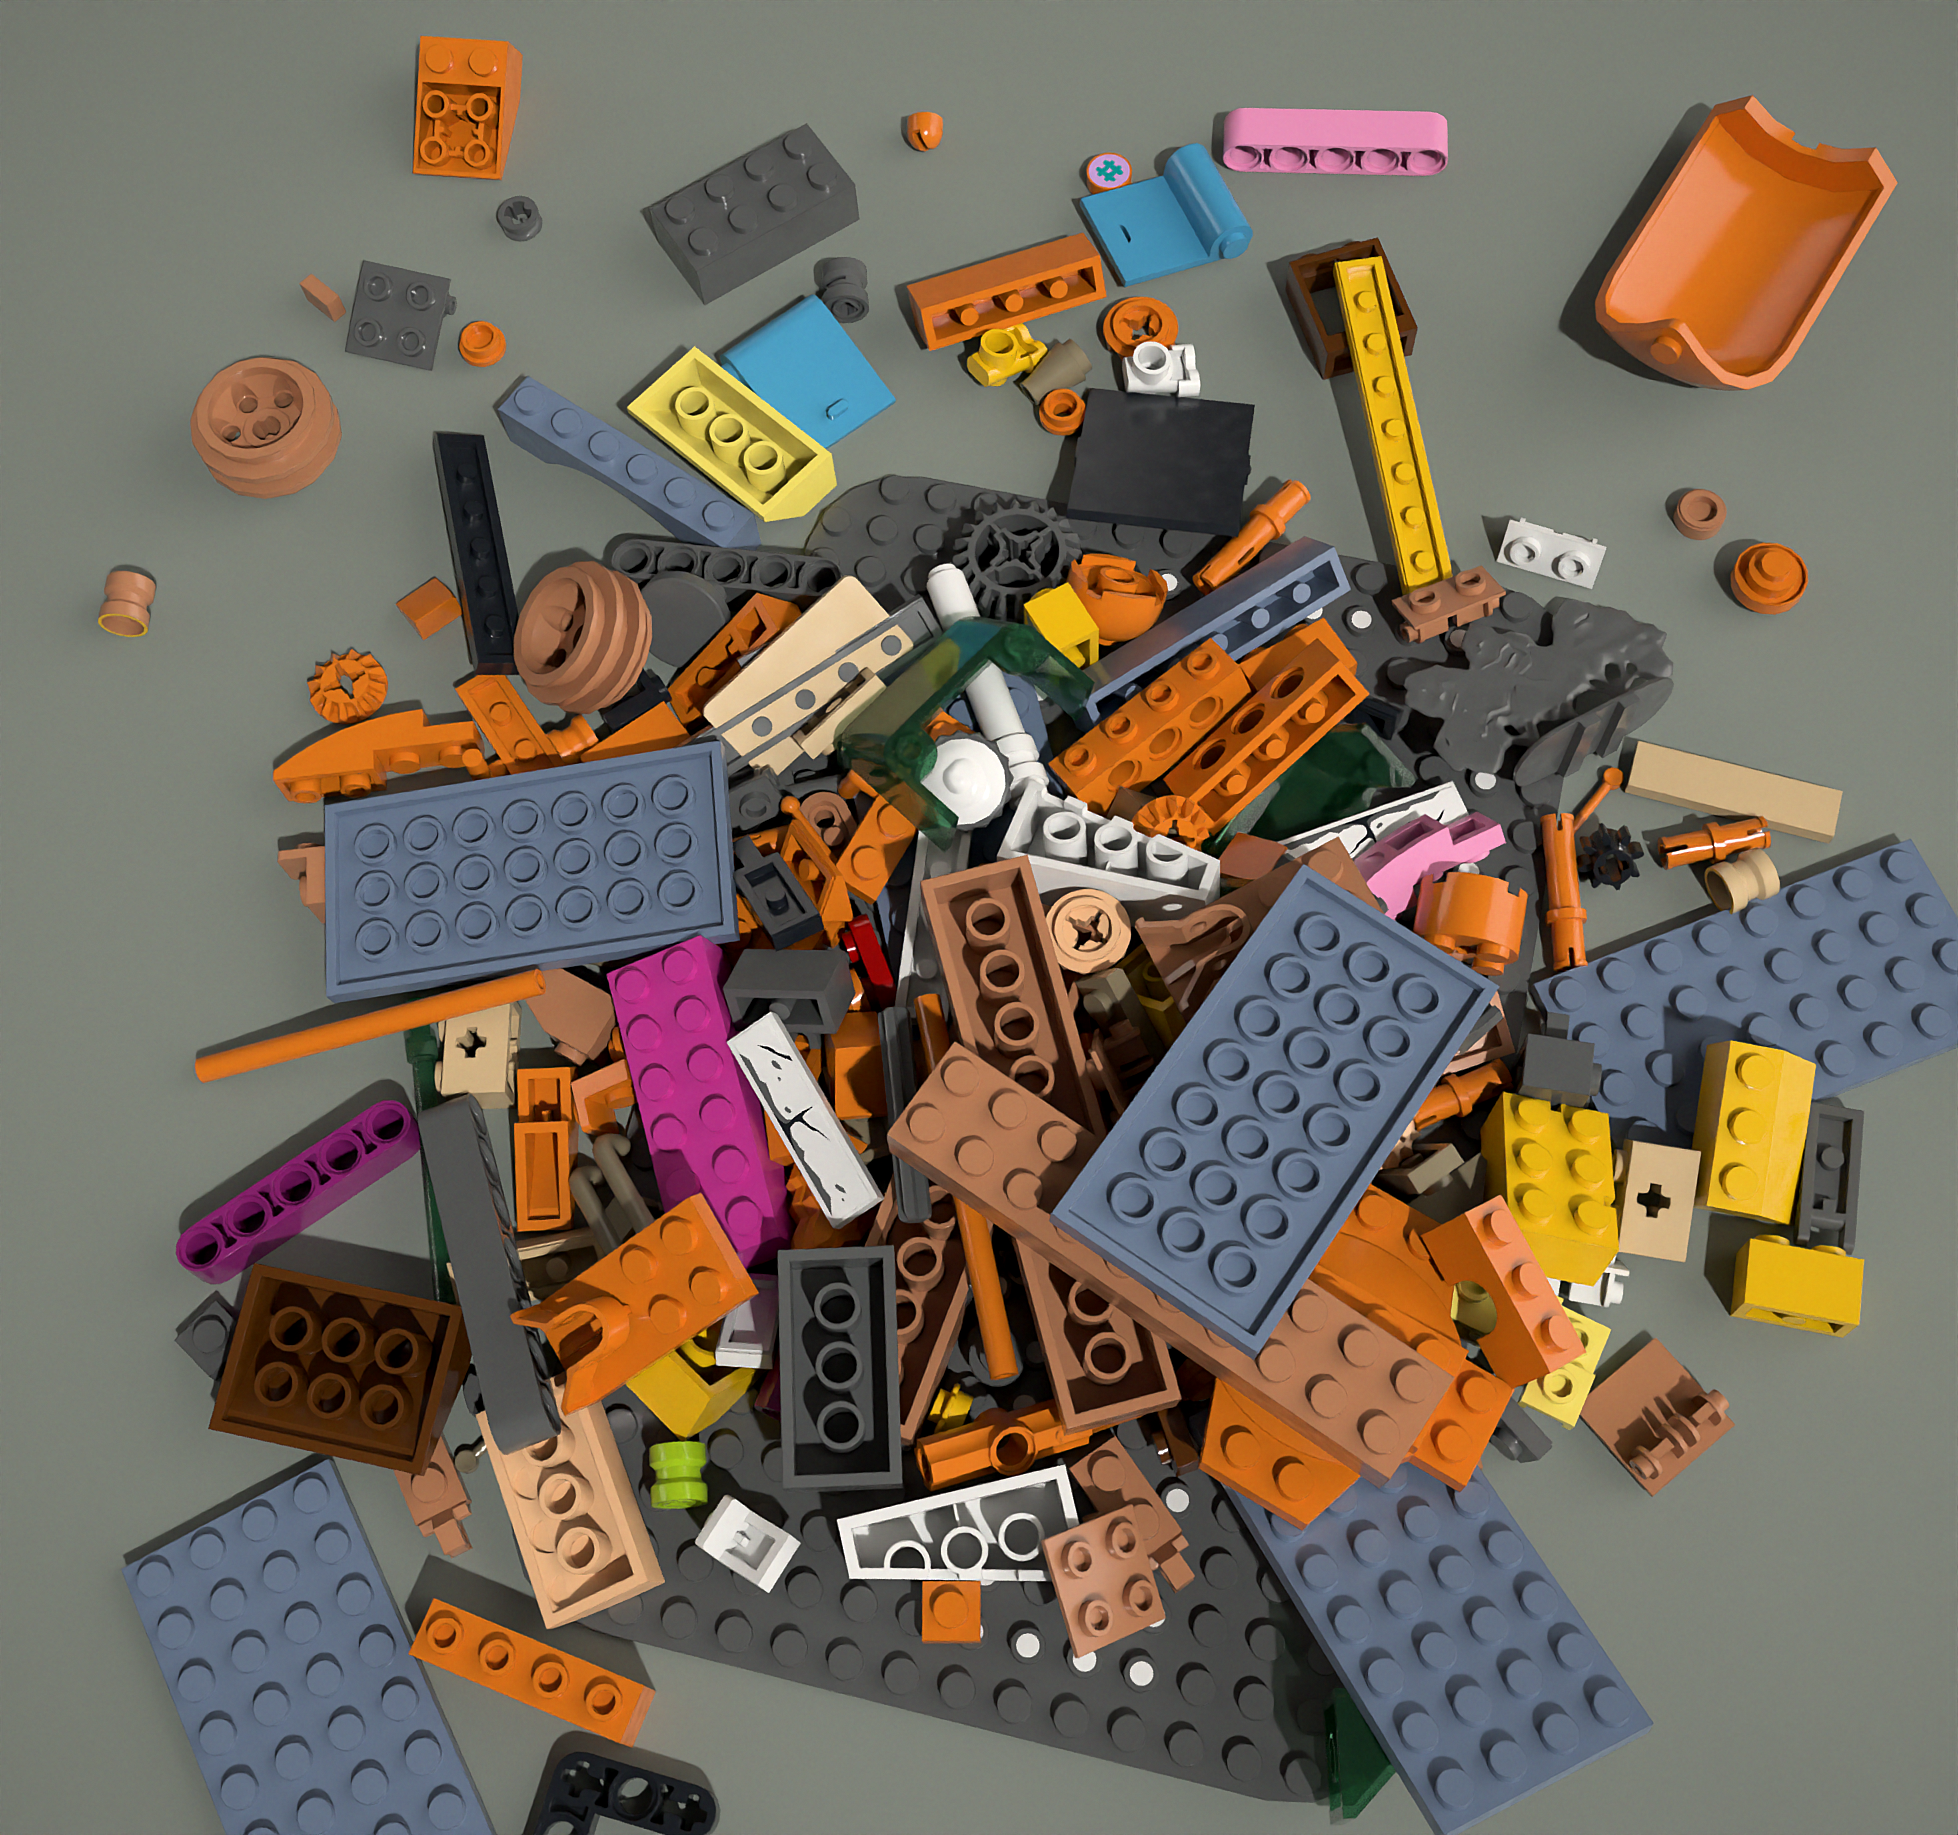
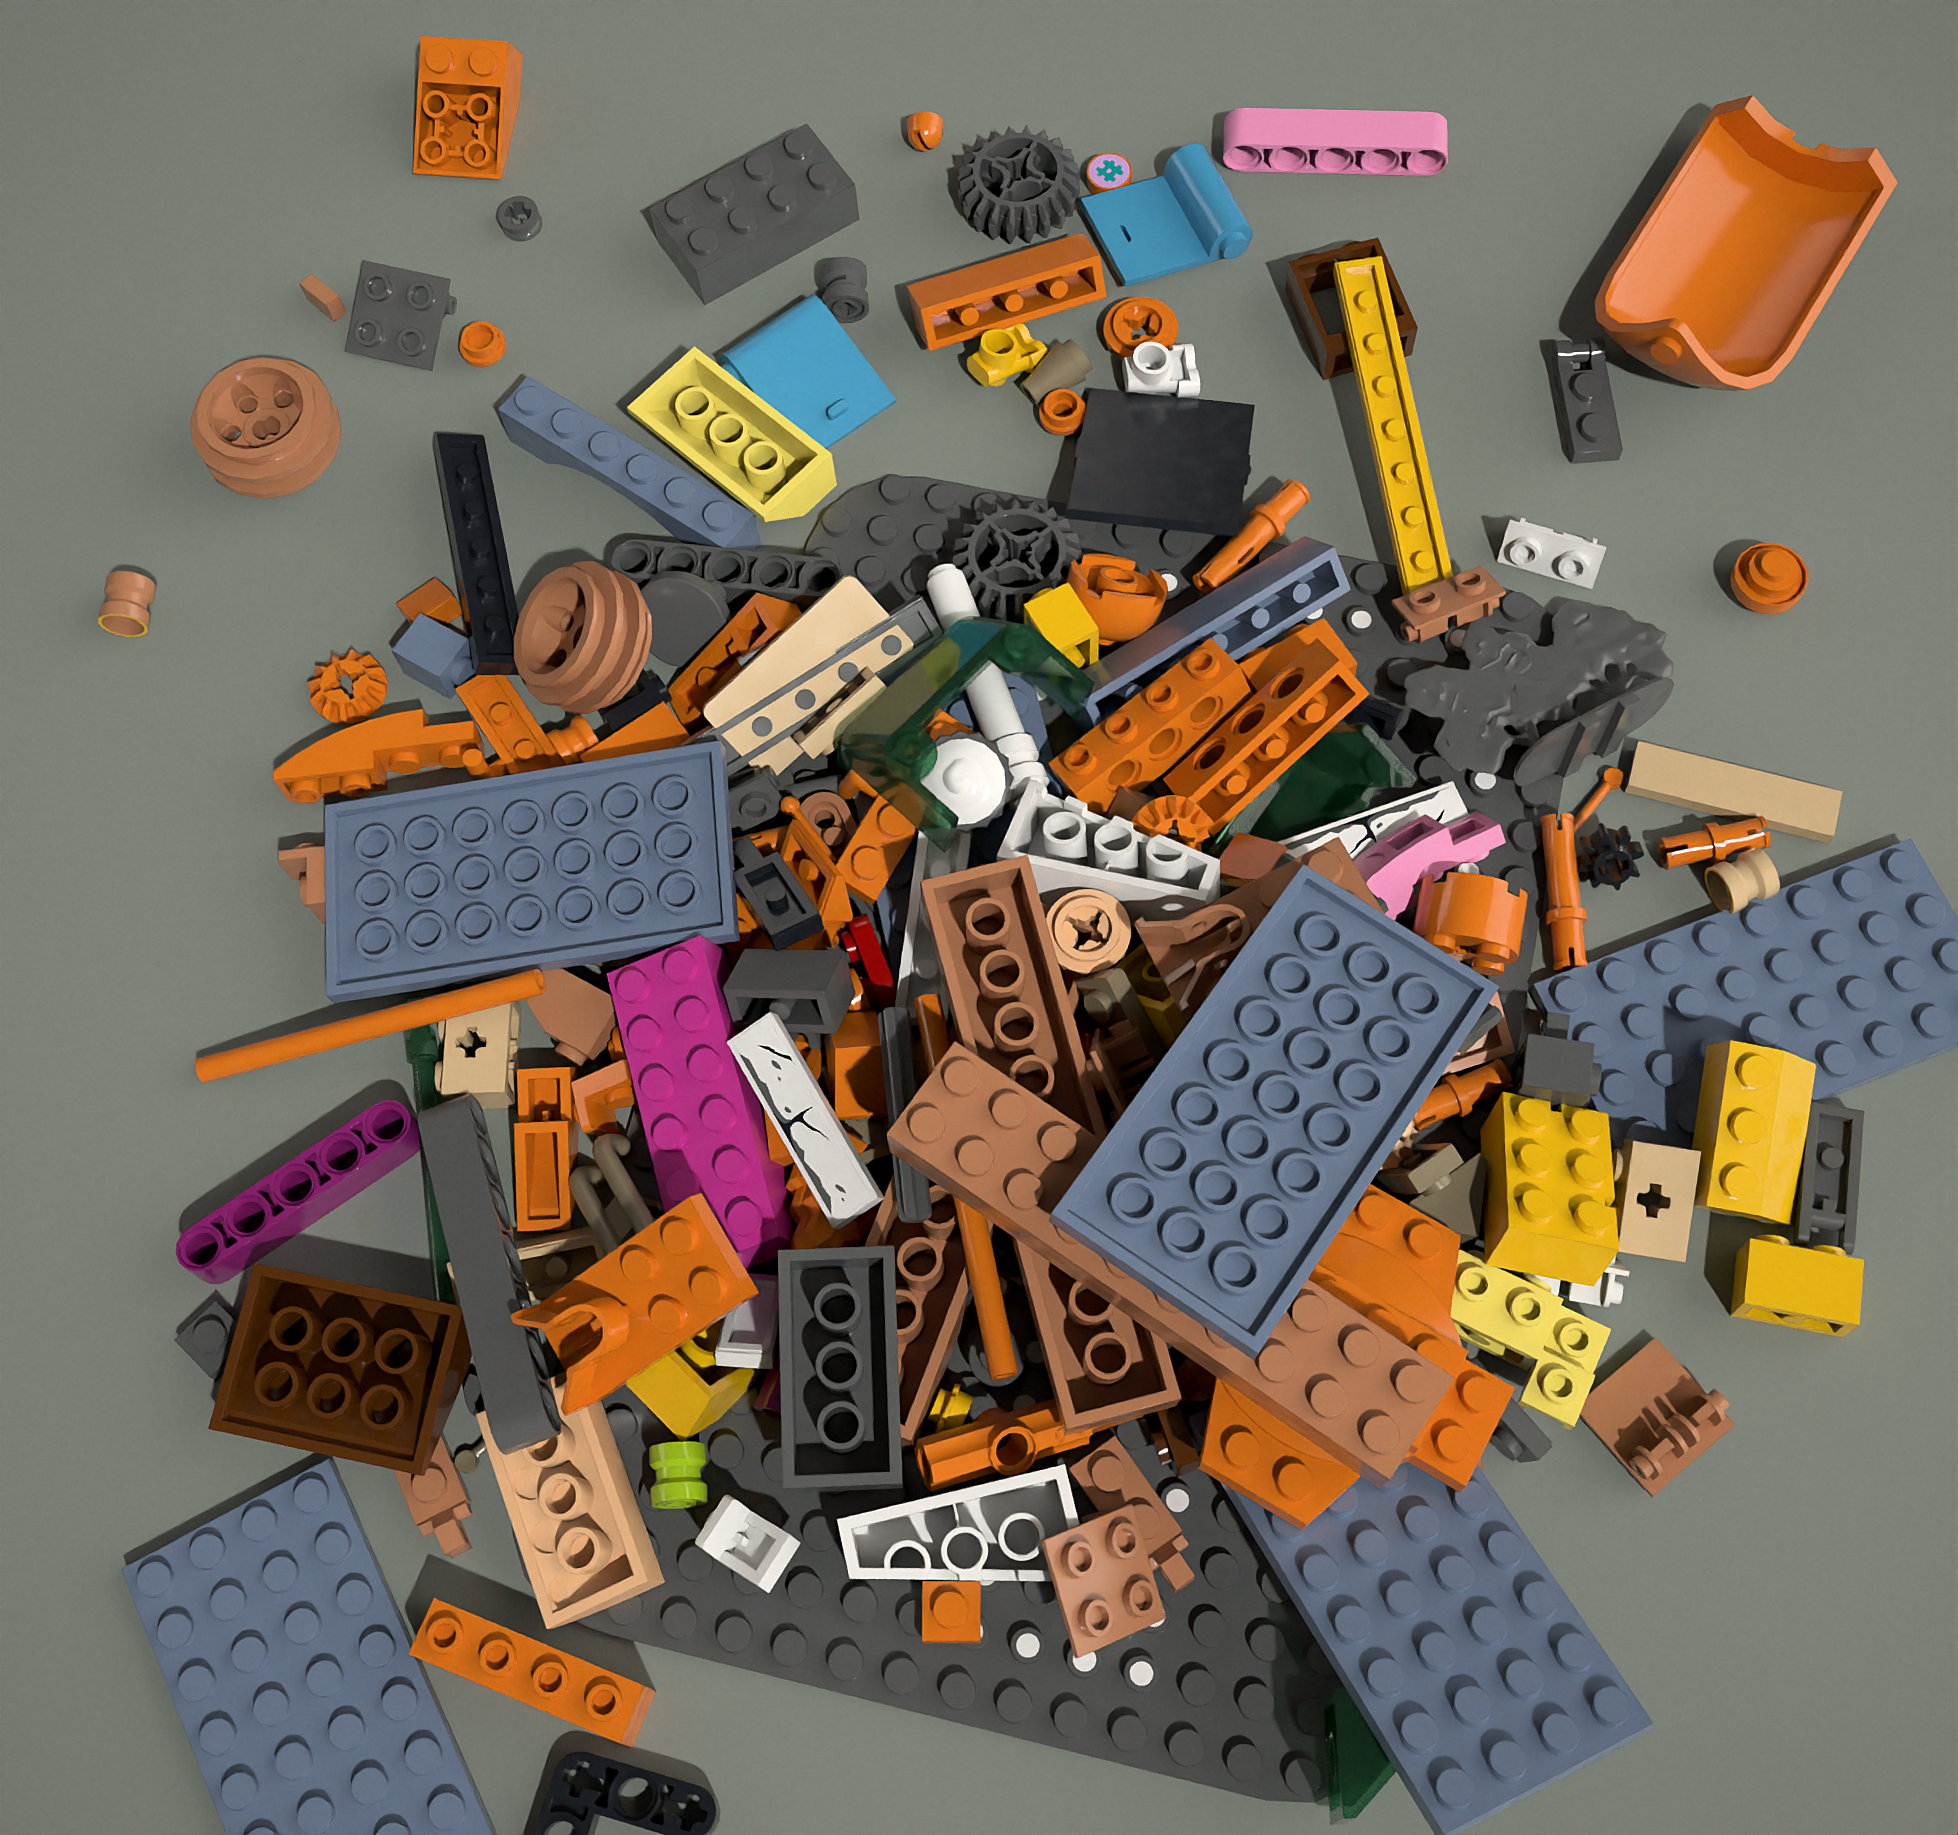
orange arch [1421,1195,1587,1389] -> none
nougat tile [1673,489,1727,540] -> none
none -> sand blue brick [391,613,475,700]
none -> dark grey gear [958,125,1080,244]
none -> dark grey plate [1552,337,1623,464]

